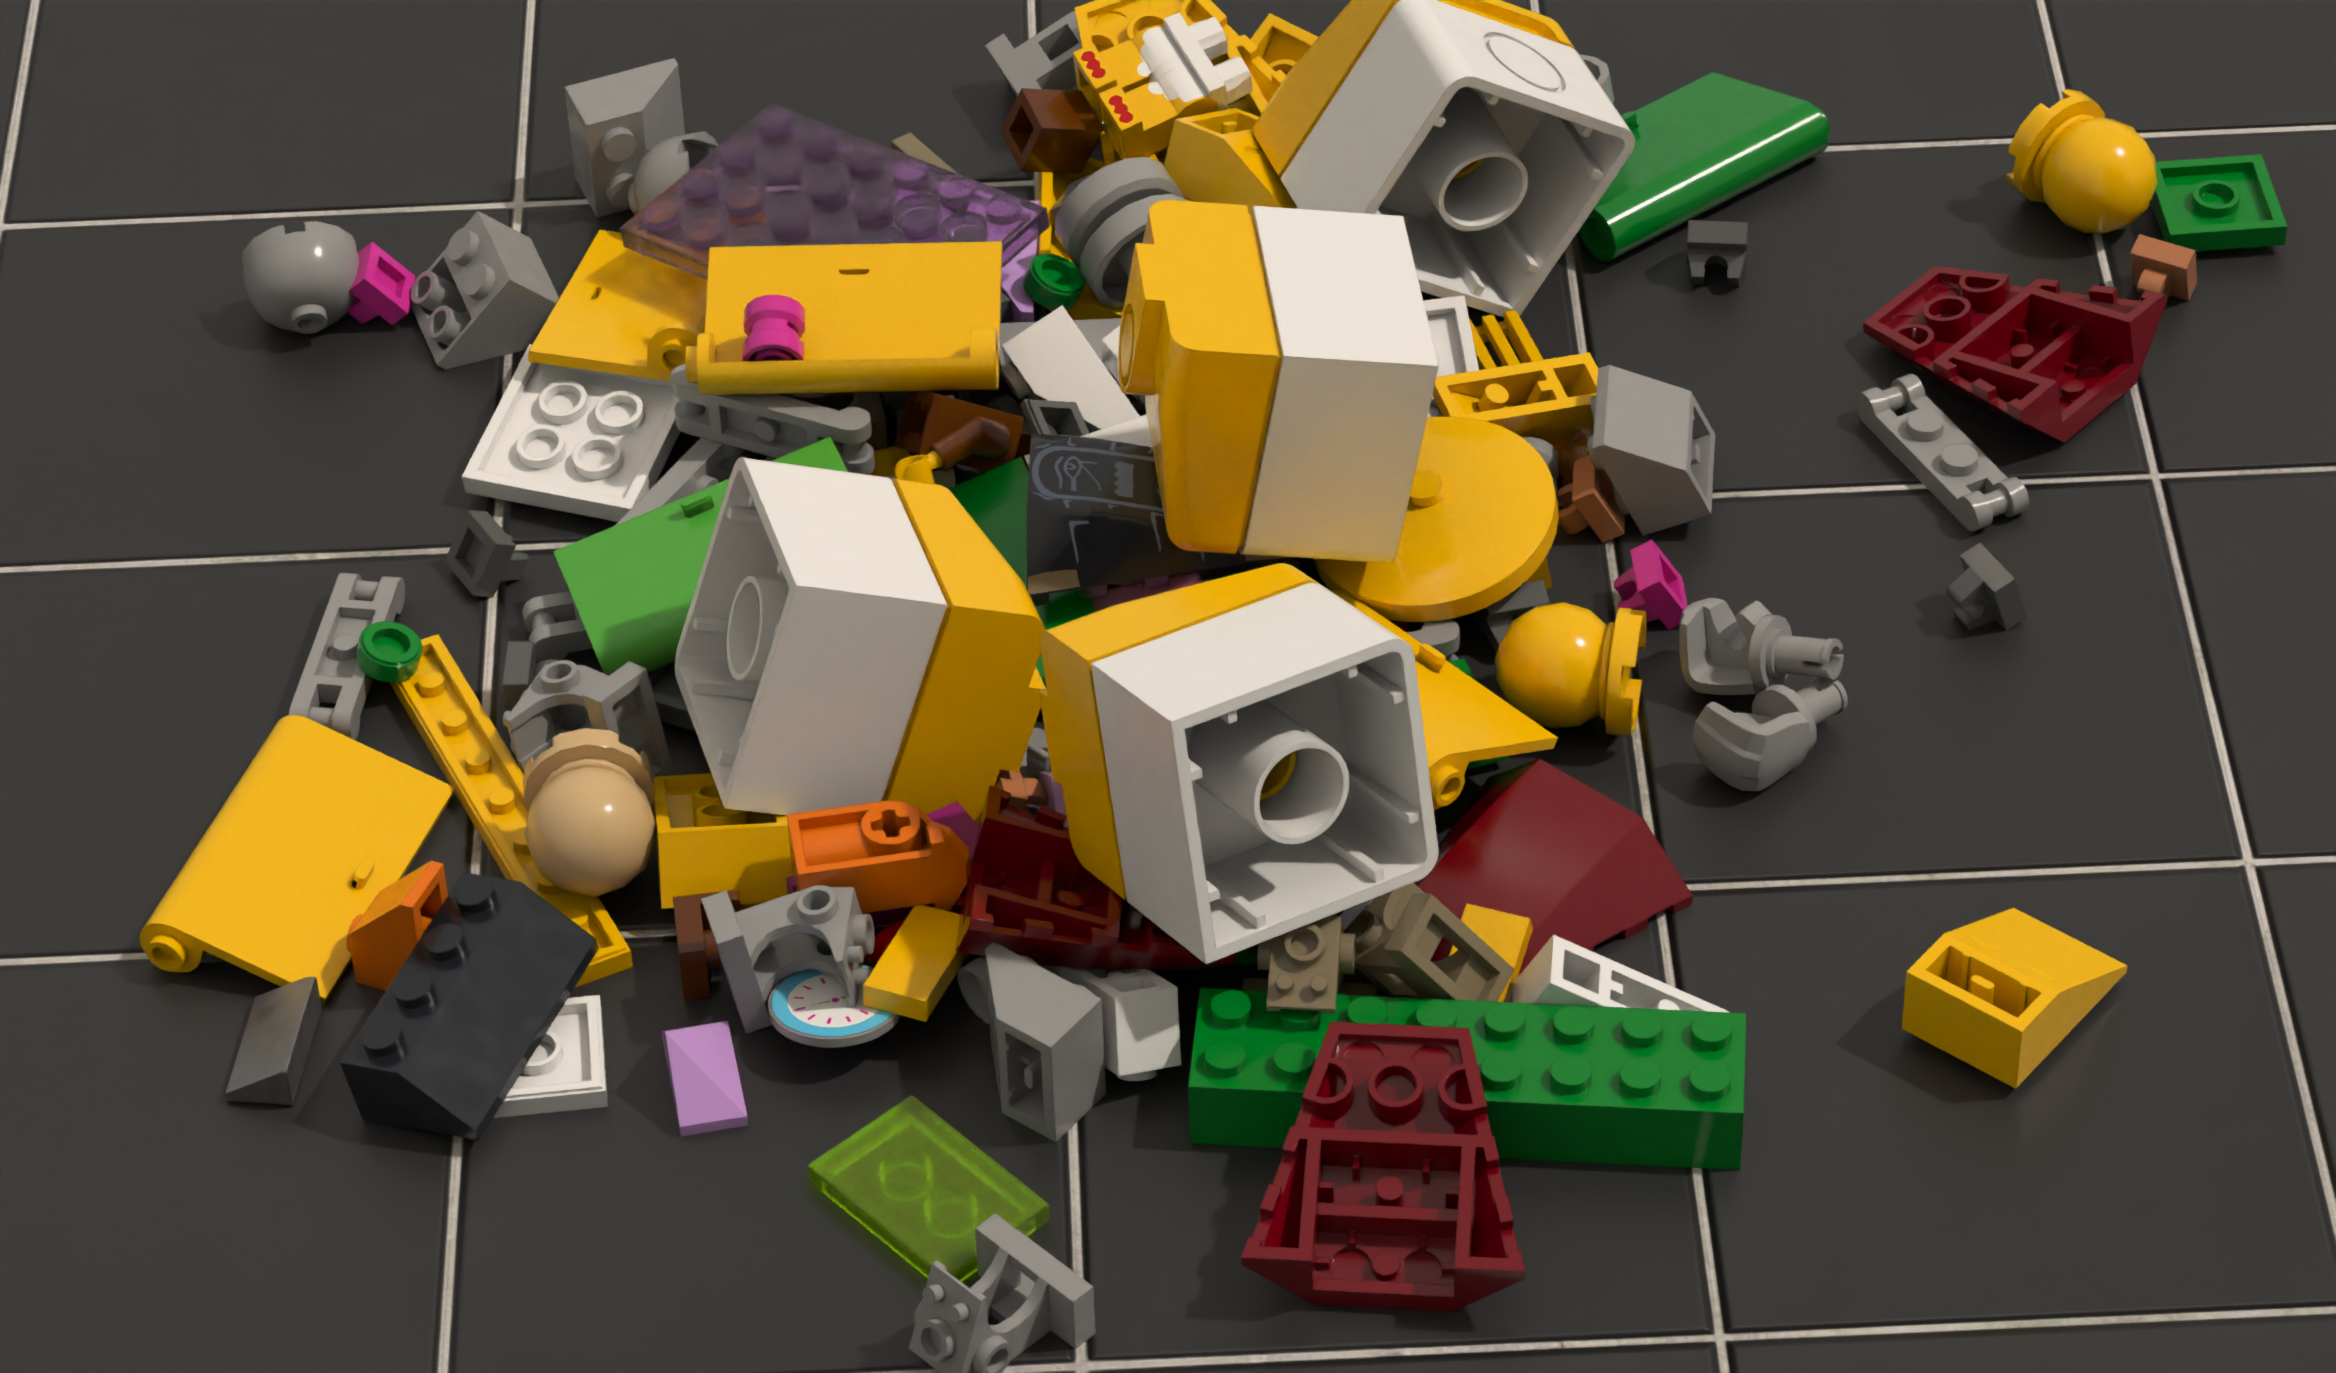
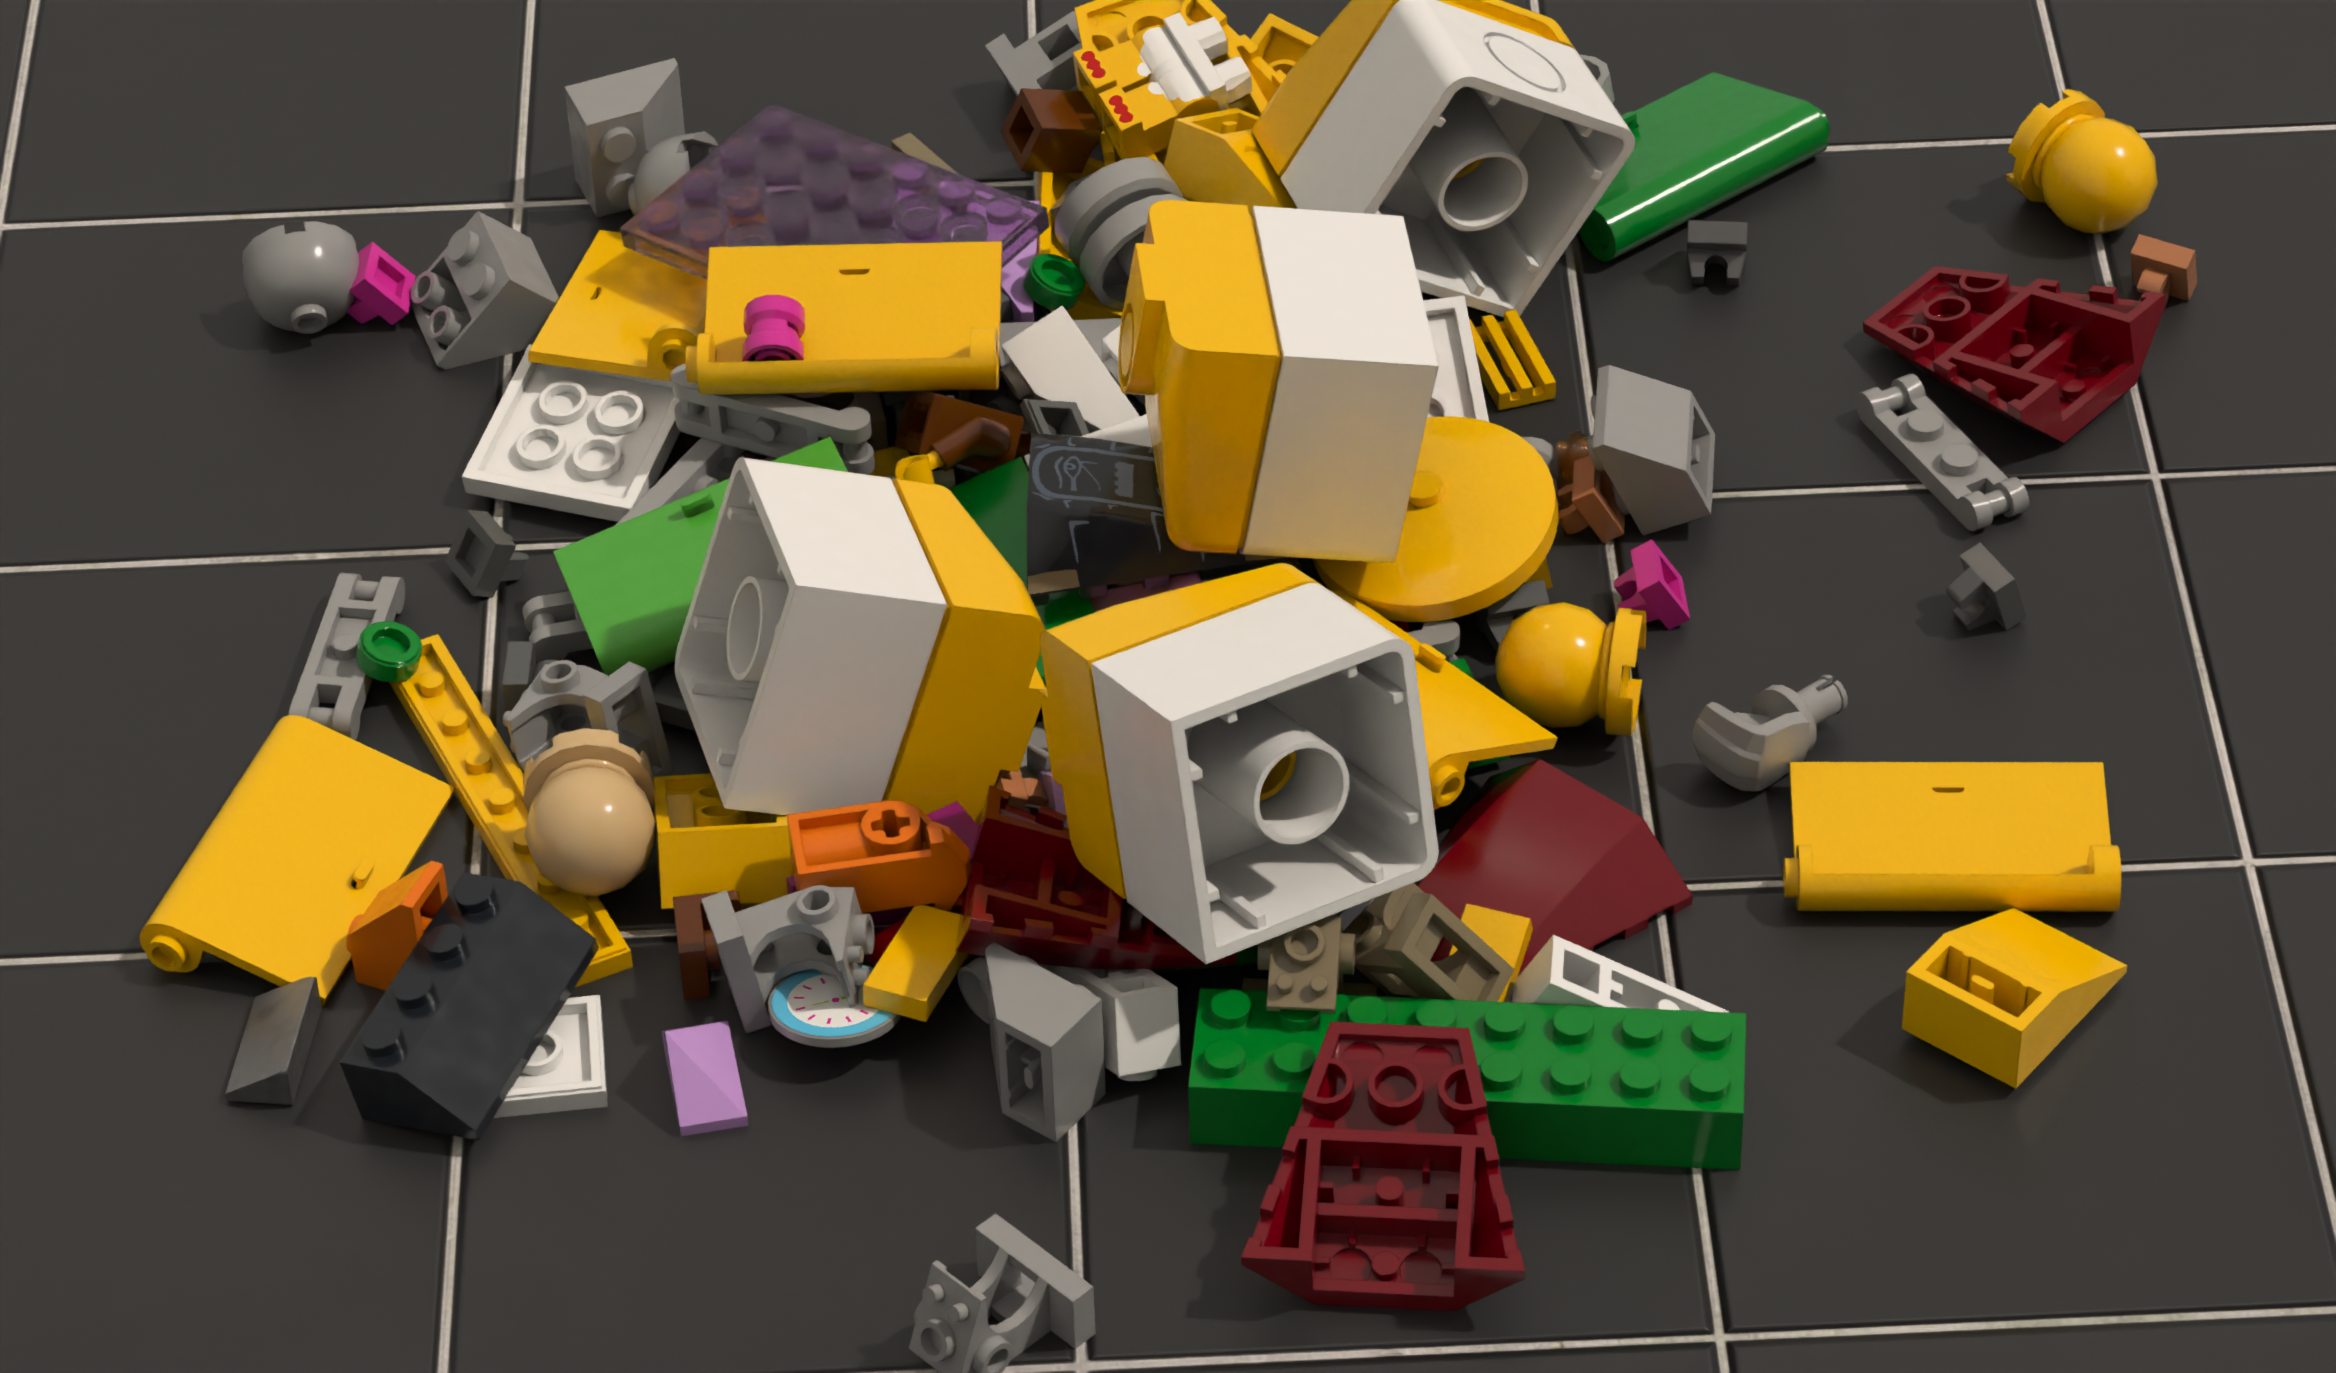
clear neon green tile [808,1095,1050,1282] -> none
yellow slope [1432,352,1598,450] -> none
light grey piece [1679,598,1844,695] -> none
green plate [2151,154,2287,253] -> none
none -> yellow door [1783,762,2121,912]

